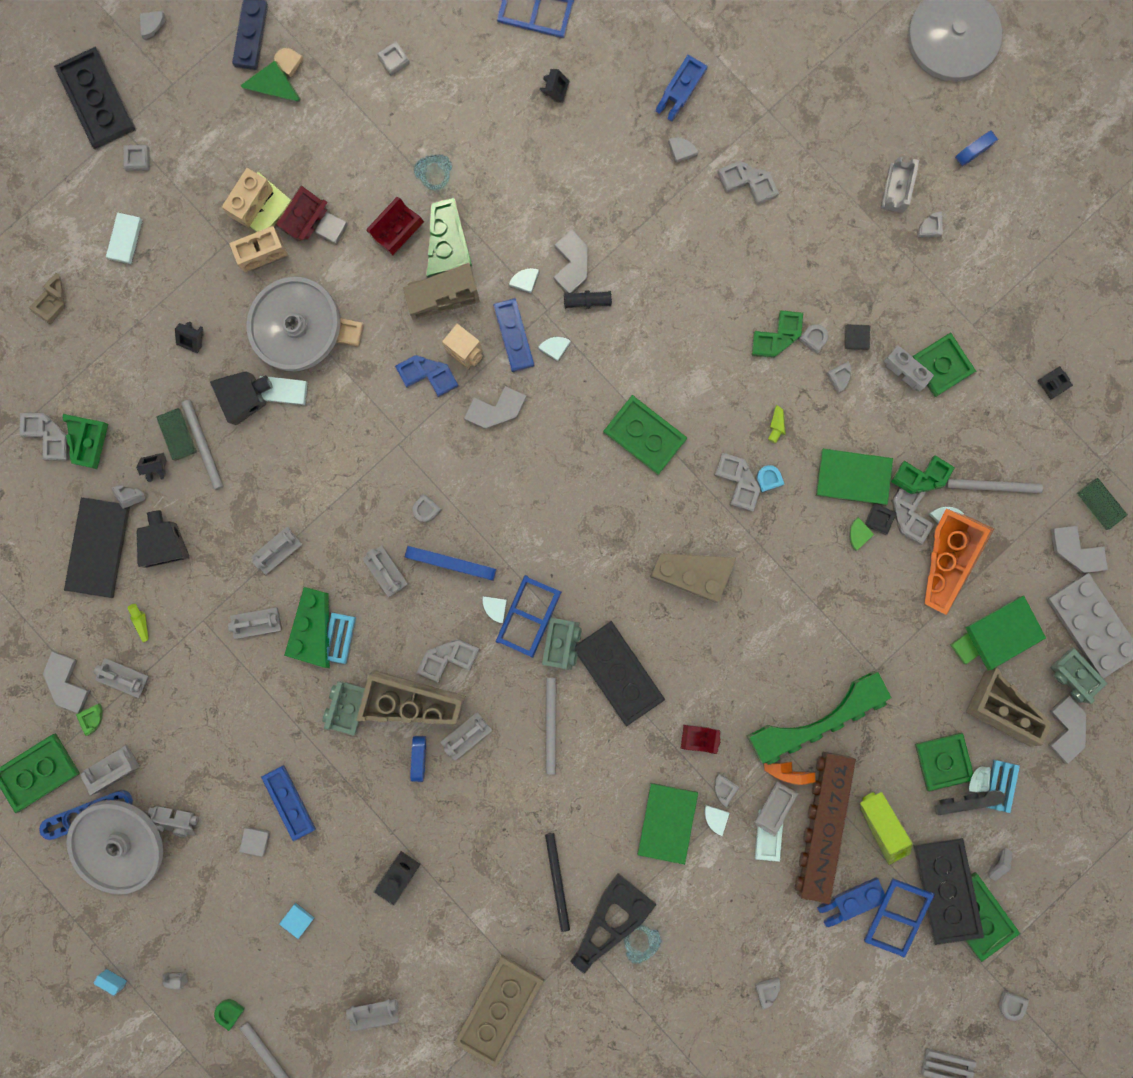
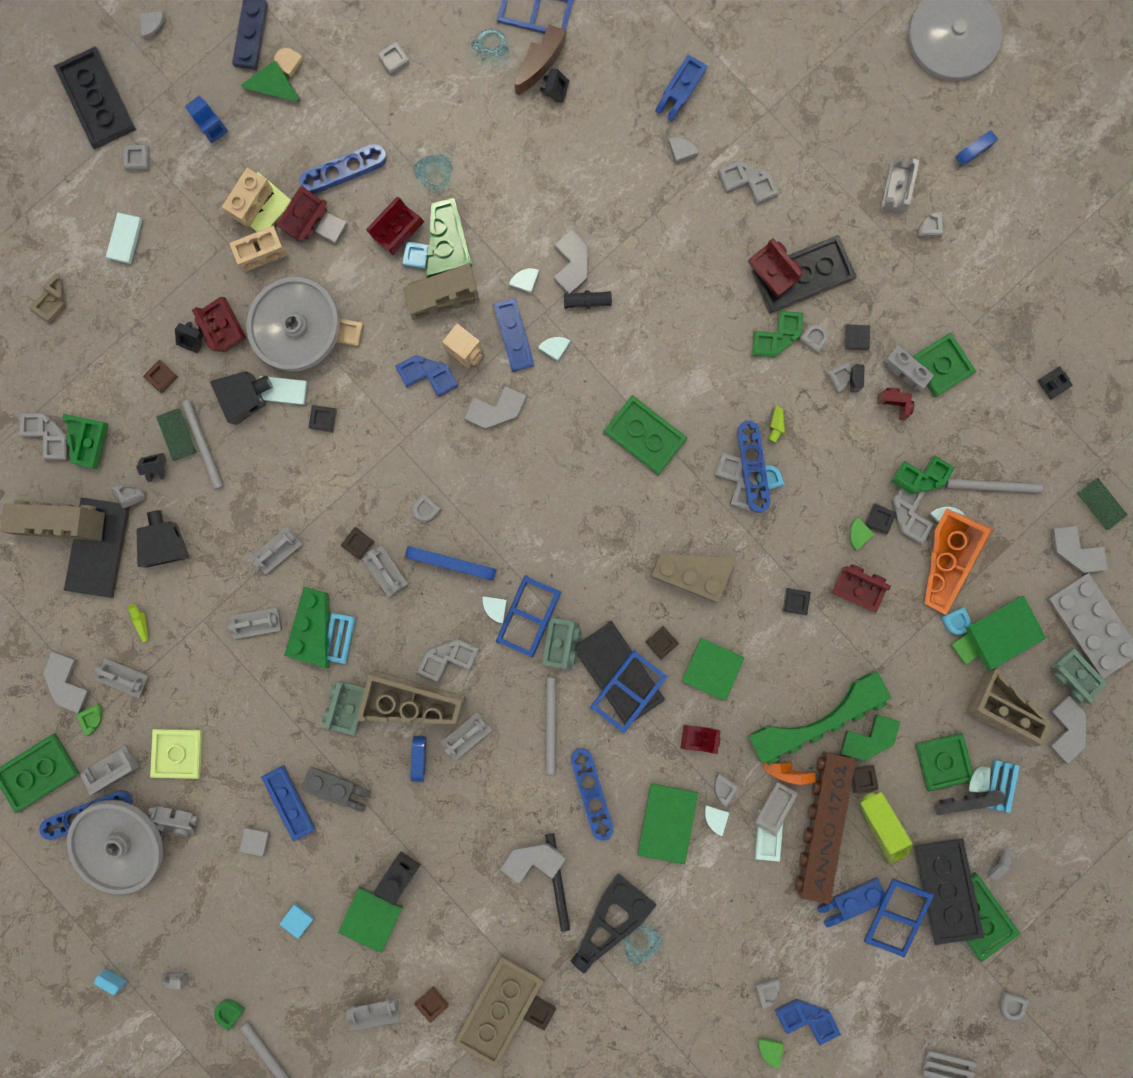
green tile [816,448,893,505] -> none
none -> dark tan wedge [0,500,105,541]
none -> reddish brown tile [143,360,178,393]
none -> yellowish green tile [150,729,203,779]
none -> blue leg [185,95,228,144]
none -> dark red bracket [192,296,246,352]
none -> beam [299,144,387,194]
none -> dark grey hinge [301,767,371,812]
none -> black tile [308,405,337,433]
none -> green tile [338,887,403,953]
none -> dark brown tile [340,527,375,560]
none -> medium azure tile [402,241,429,270]
none -> reddish brown tile [414,986,449,1023]
none -> clear light blue piece [471,29,510,57]
none -> light grey tile [500,843,567,884]
none -> reddish brown slope [515,24,566,95]
none -> dark brown tile [523,996,556,1031]
none -> blue beam [571,748,613,841]
none -> blue window [590,650,668,733]
none -> dark brown tile [645,626,679,659]
none -> green tile [681,638,745,701]
none -> blue beam [737,421,770,513]
none -> dark red bracket [748,238,803,298]
none -> black tile [752,235,857,314]
none -> bright green tile [758,1037,784,1069]
none -> blue tile [775,999,841,1046]
none -> black tile [783,588,811,615]
none -> dark red bracket [831,564,891,613]
none -> green tile [840,714,900,761]
none -> black tile [850,364,865,392]
none -> dark brown tile [852,764,879,793]
none -> dark red bracket [877,388,914,420]
none -> medium azure tile [941,607,971,634]

